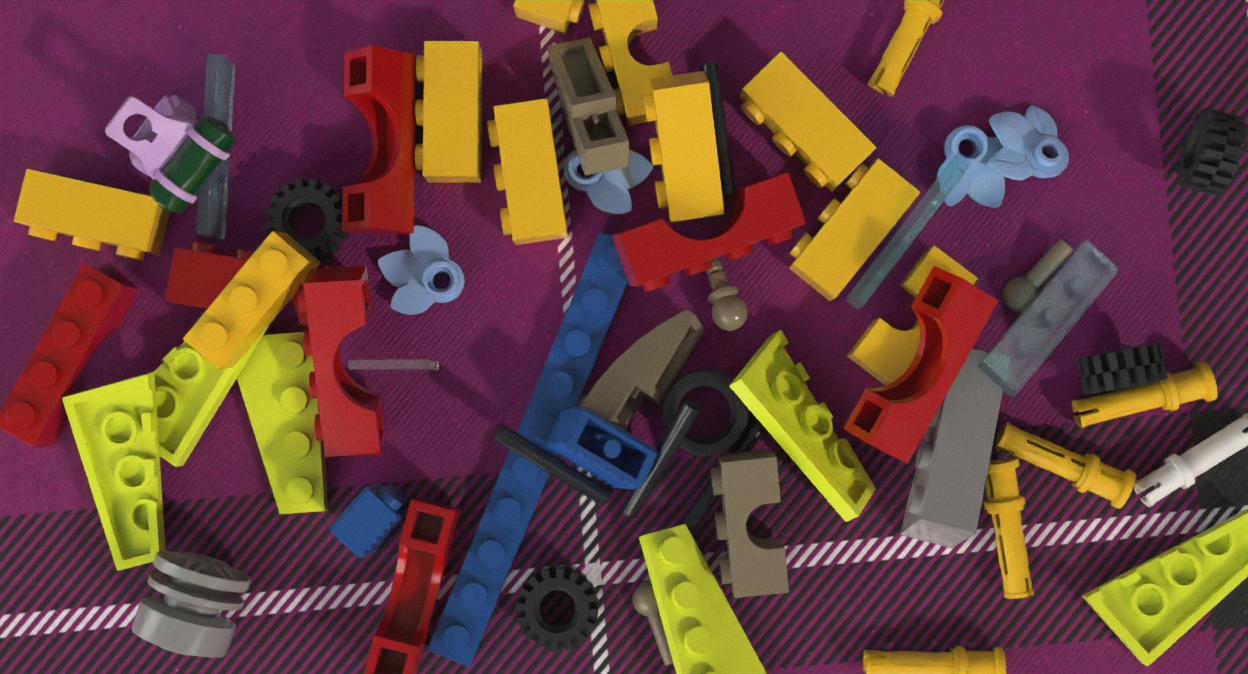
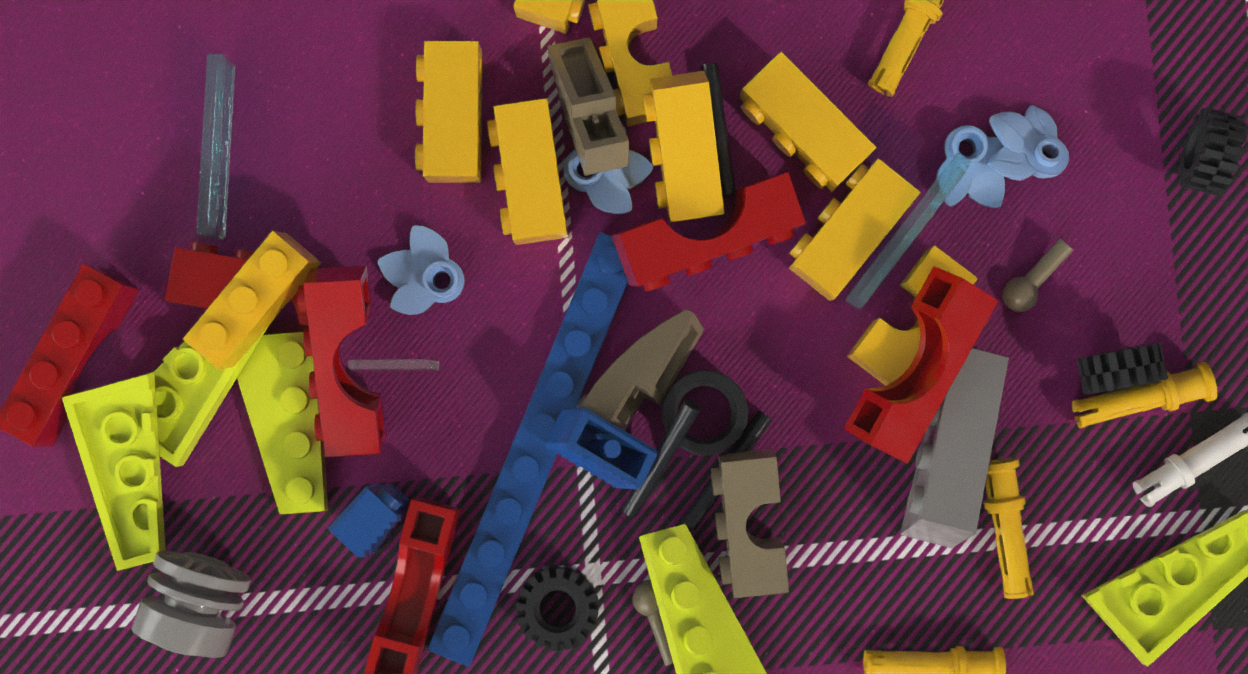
yellow brick [13,169,170,261] -> none
lavender piece [105,95,236,214] -> none
black tyre [264,178,350,261] -> none
red arch [342,45,417,237] -> none
black bar [491,423,612,506] -> none
dark tan bar [705,257,748,331] -> none
neon yellow wing [729,329,876,522] -> none
clear light blue tile [977,239,1120,397] -> none
yellow pin [994,422,1136,509] -> none

